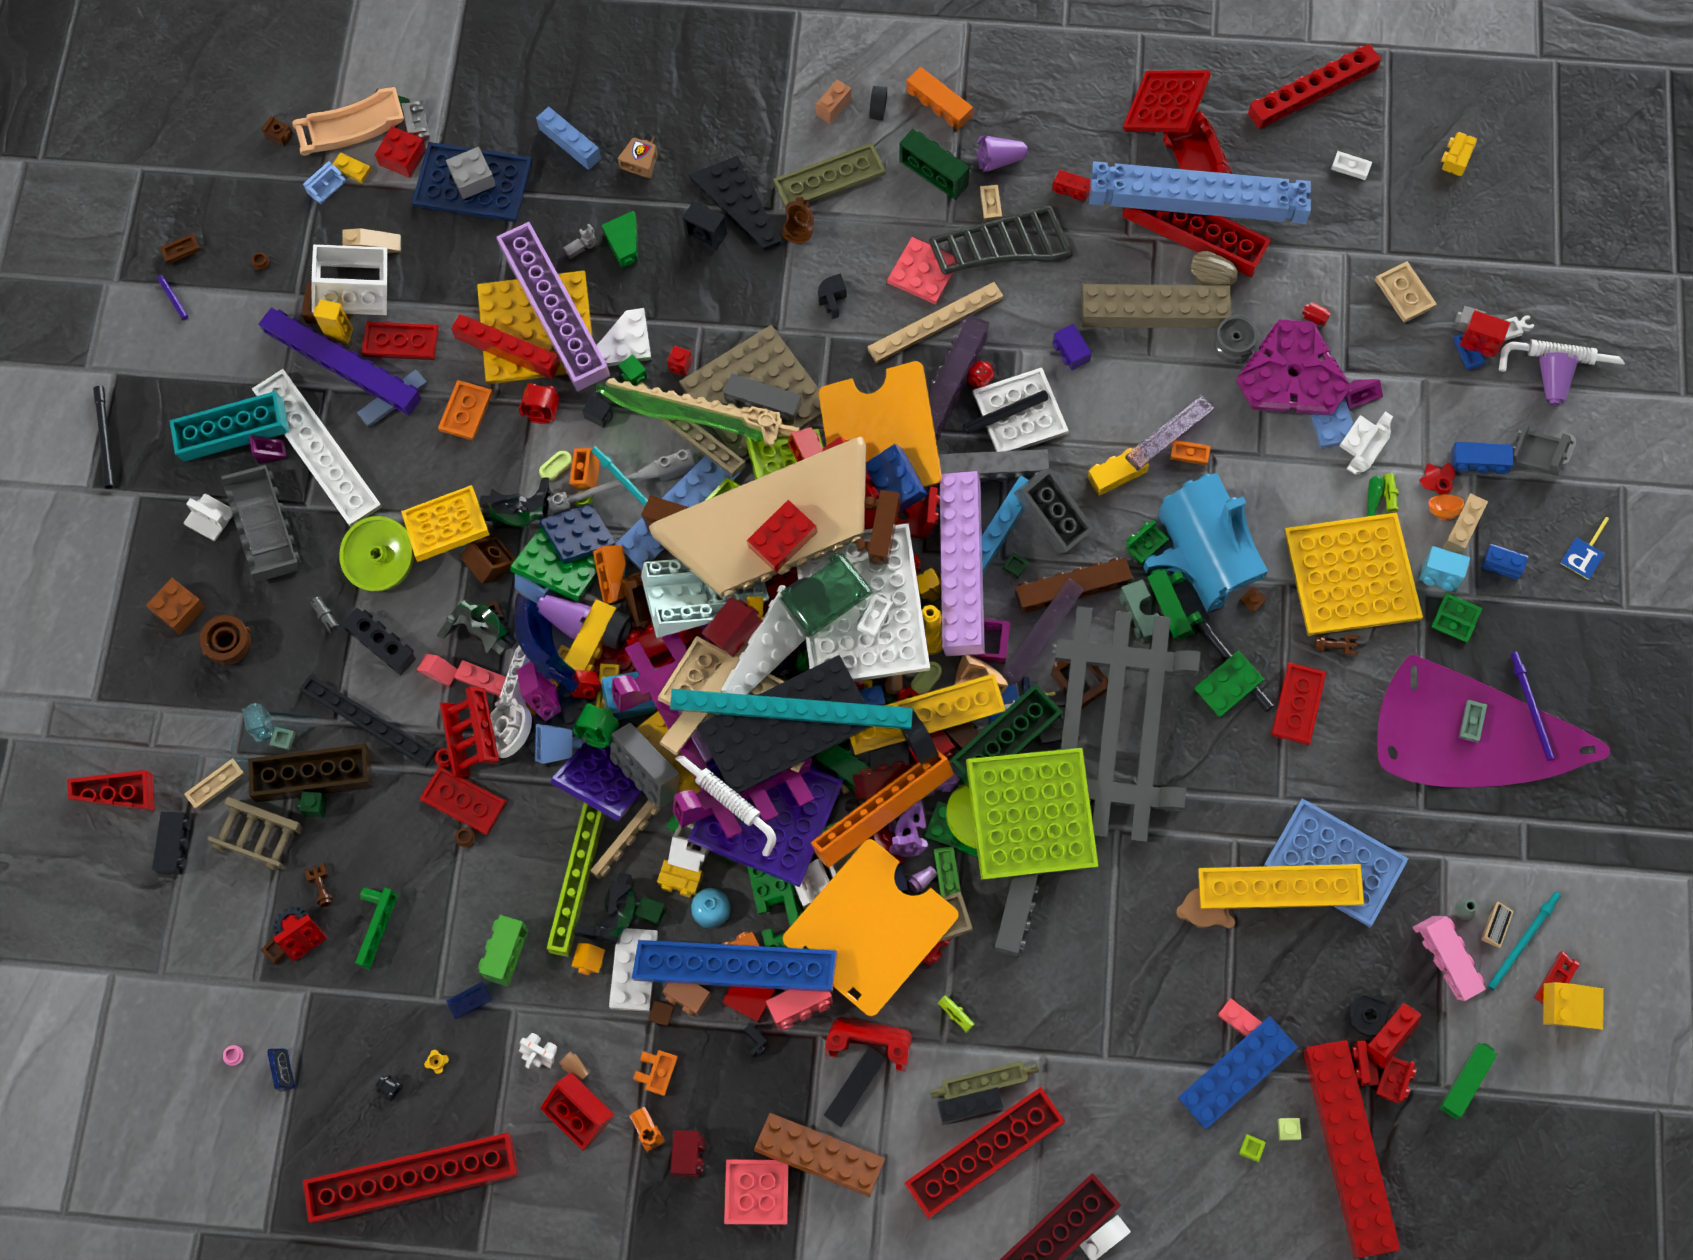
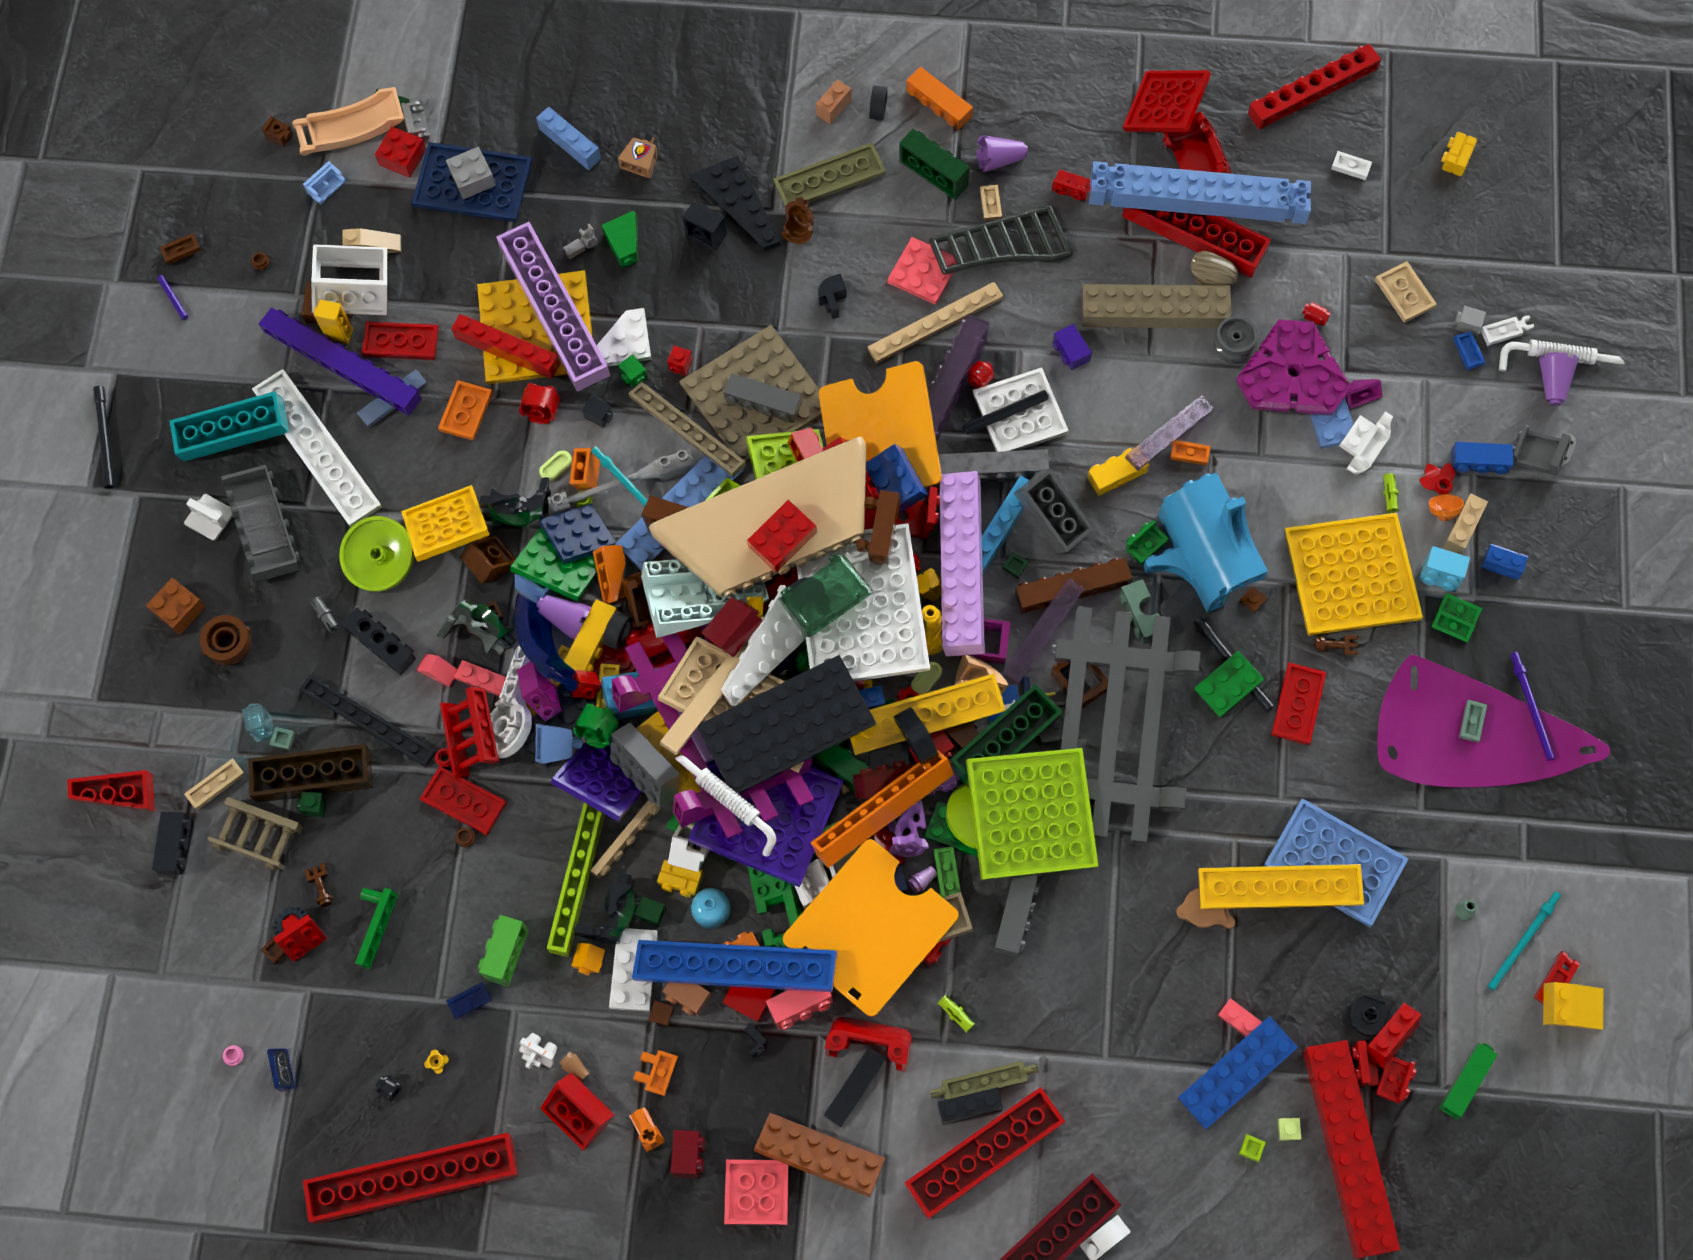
magenta slope [249,436,287,464] -> none
yellow plate [333,152,372,184] -> none
piece [596,378,800,447] -> none
teal plate [670,689,913,729] -> none
white plate [857,594,893,638] -> none
medium nougat cone [884,674,903,694] -> none
green brick [1147,569,1204,642] -> none
green piece [1367,476,1385,517] -> none
bright pink wedge [1413,916,1486,1001] -> none
red brick [1459,310,1511,358] -> none
slope [1481,901,1514,948] -> none
blue piece [1560,517,1609,580] -> none

